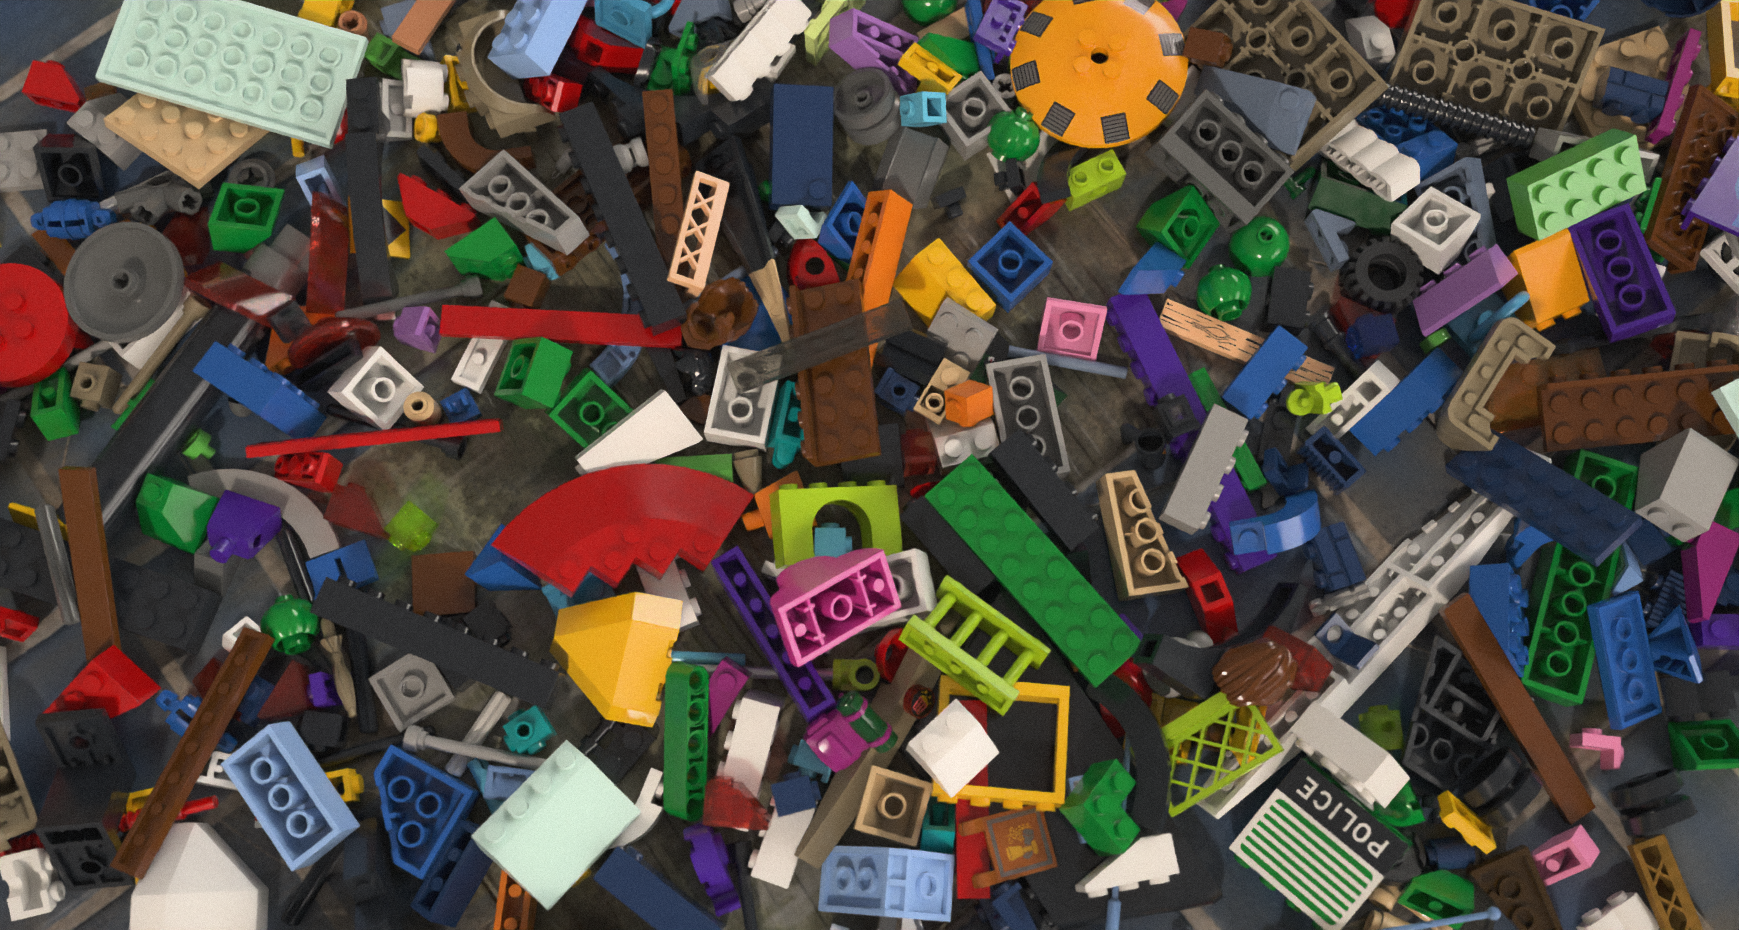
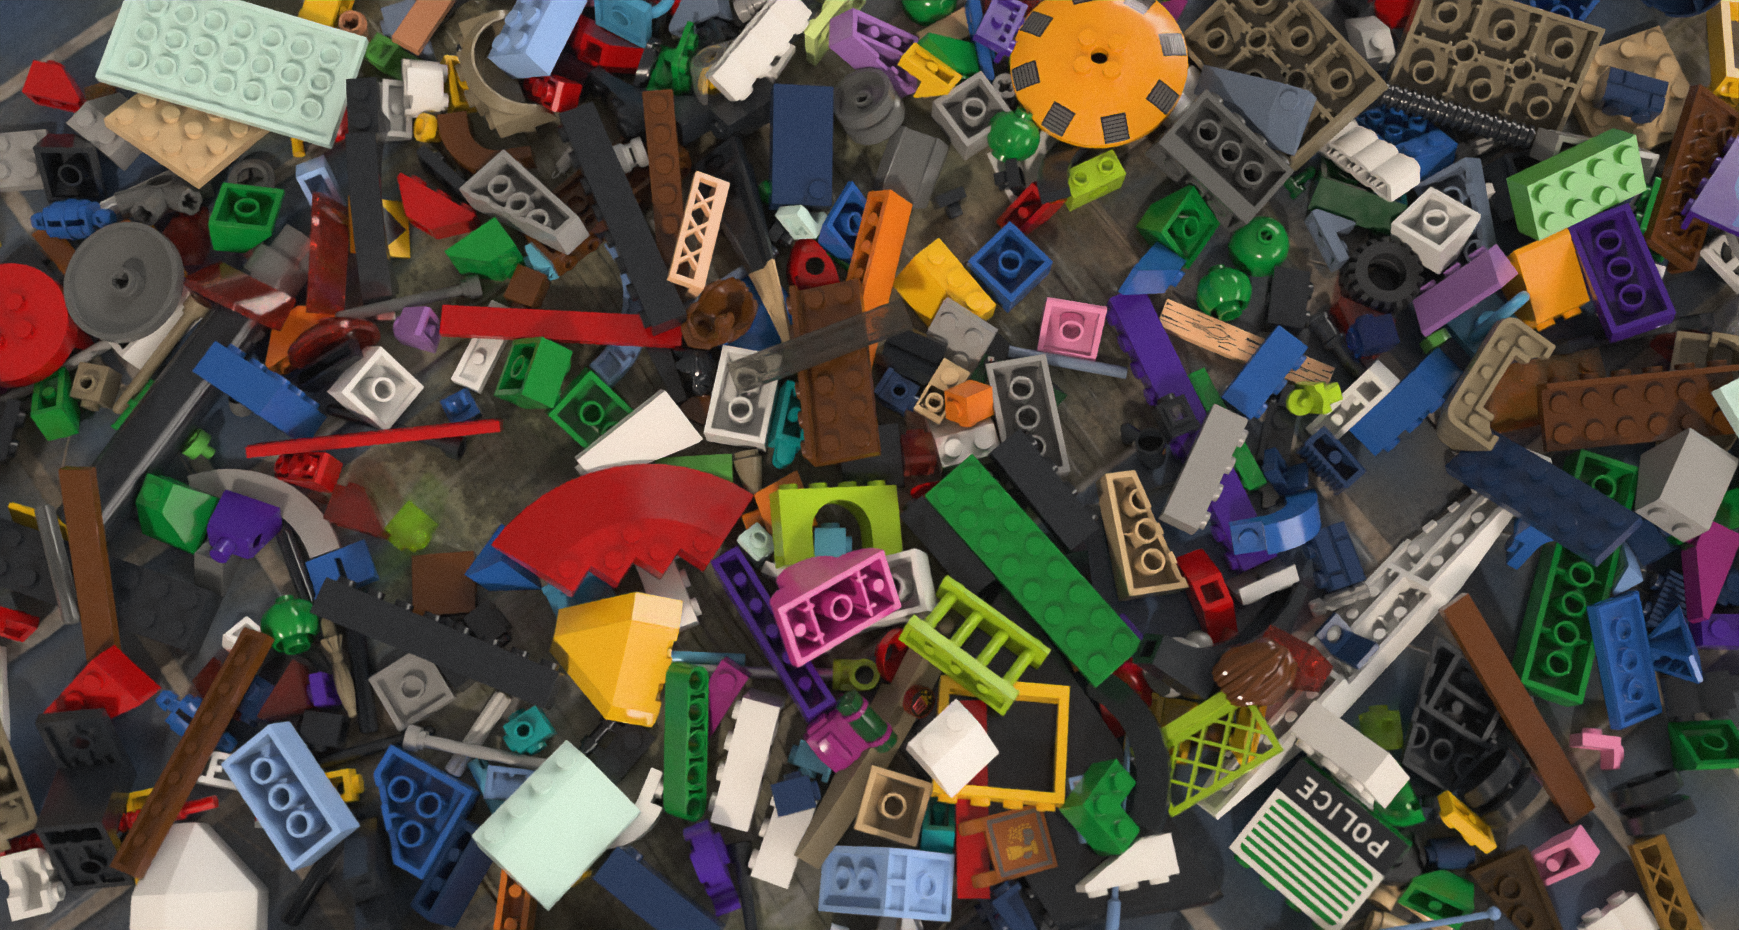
black tile [266,300,313,344] -> none
tan brick [403,392,441,426] -> none
clear red slope [703,775,772,831] -> none
medium azure brick [900,91,947,127] -> none
reddish brown brick [1182,27,1233,69] -> none
blue slope [1469,563,1529,677] -> none
magenta plate [1644,28,1702,144] -> none
none -> light aqua bracket [737,522,774,569]
none -> light grey piece [1225,558,1300,606]

